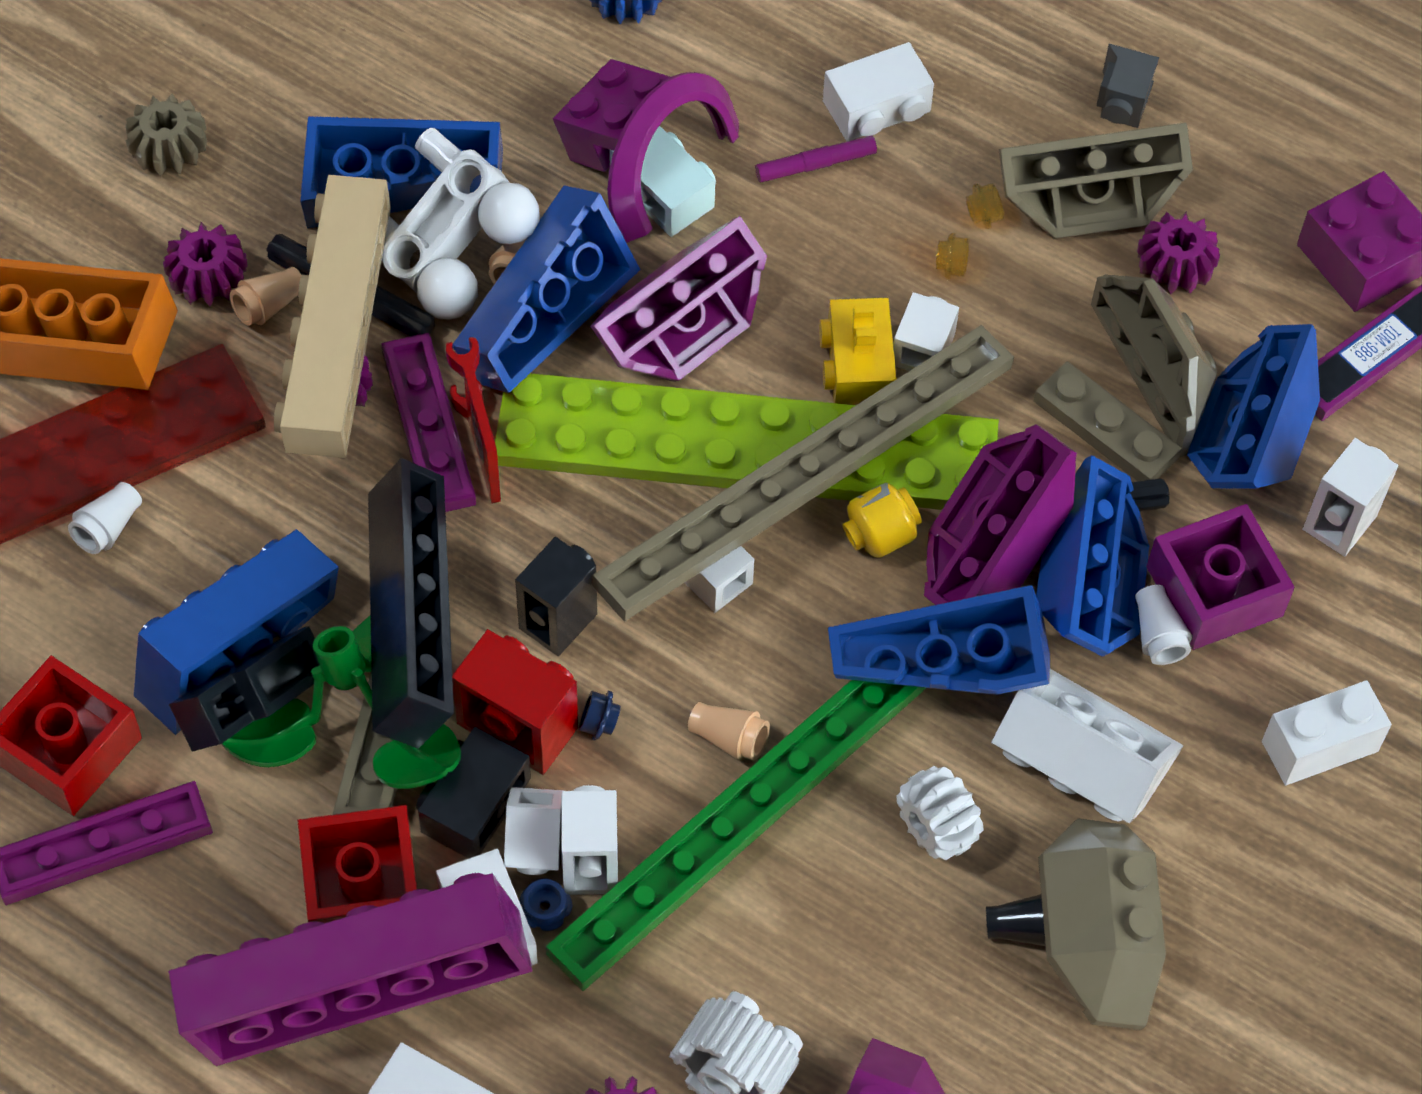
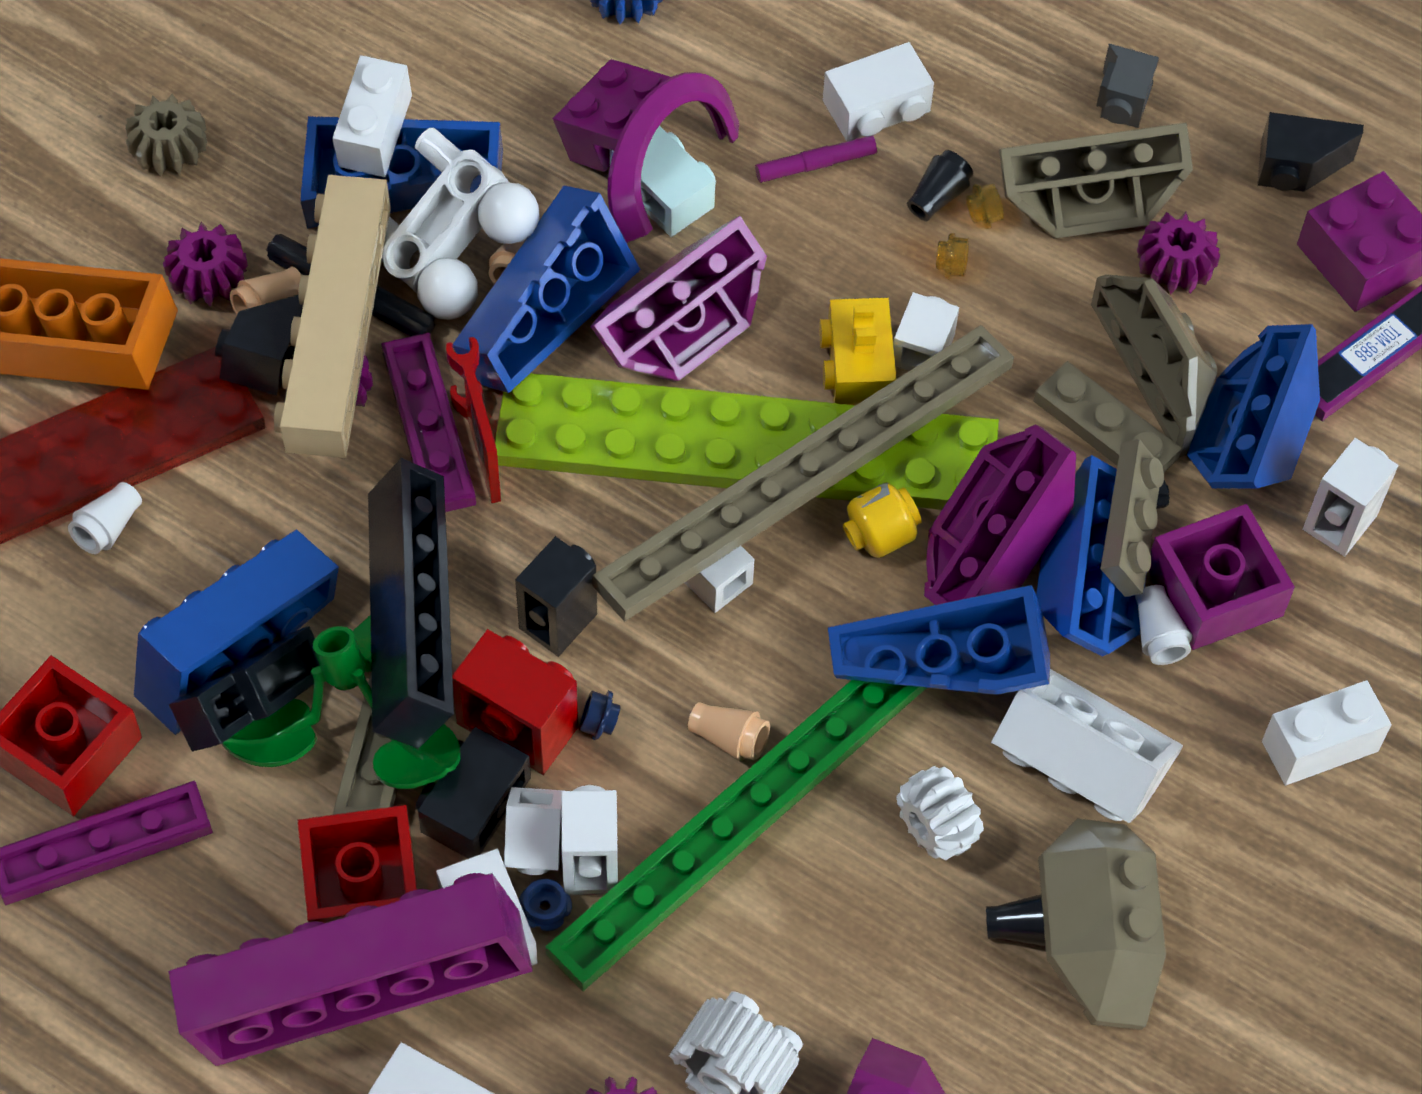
none -> black slope [215,294,303,396]
none -> white brick [333,55,412,177]
none -> black cone [907,150,974,221]
none -> dark tan plate [1101,439,1164,597]
none -> black slope [1257,112,1364,192]

